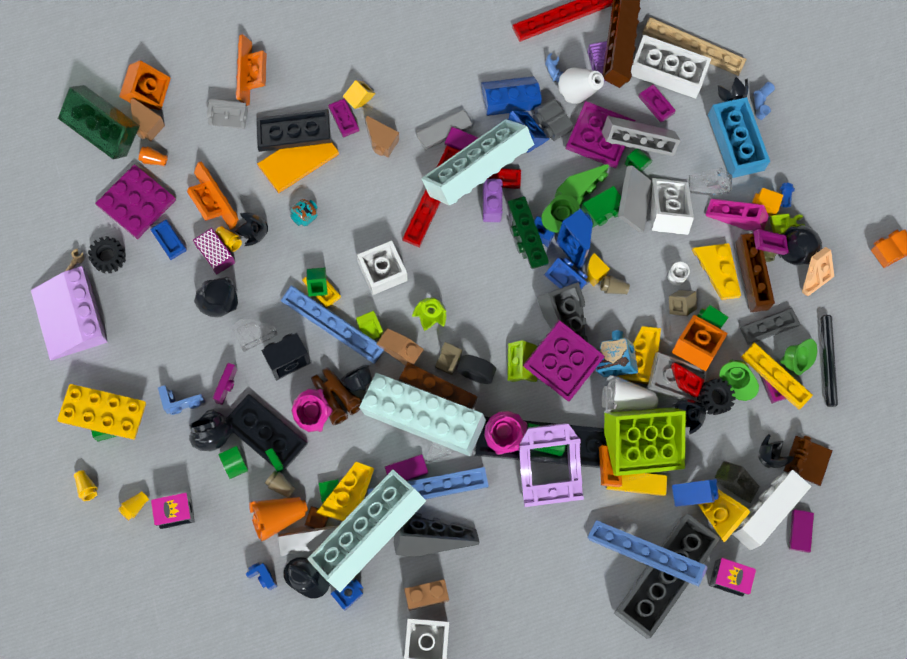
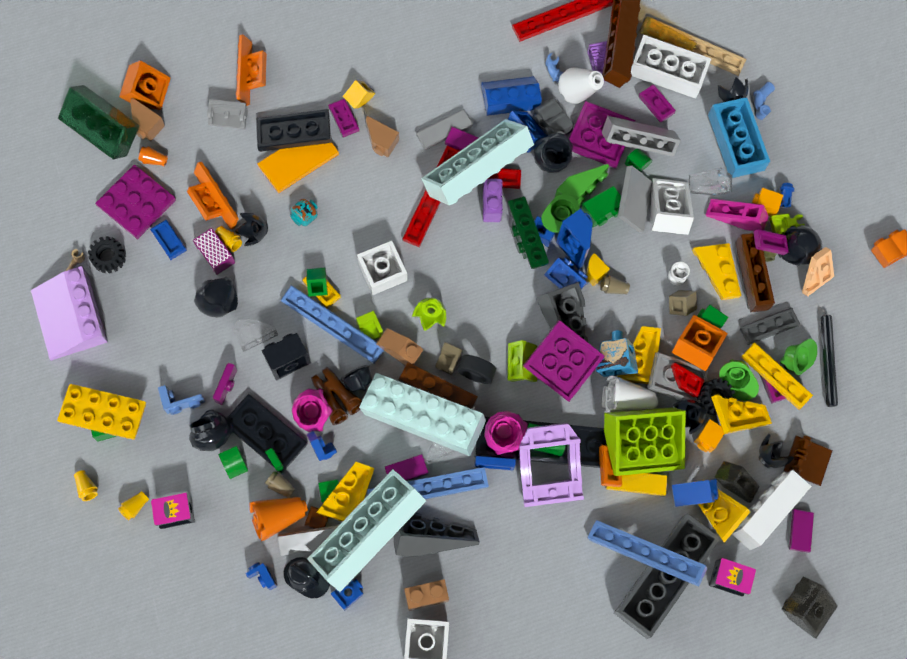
none -> blue bracket [306,431,337,461]
none -> blue tile [475,456,516,471]
none -> black helmet [533,131,573,173]
none -> clear yellow slope [638,17,697,51]
none -> light orange brick [694,419,724,453]
none -> yellow wing [711,395,772,434]
none -> clear smoke slope [782,576,838,639]

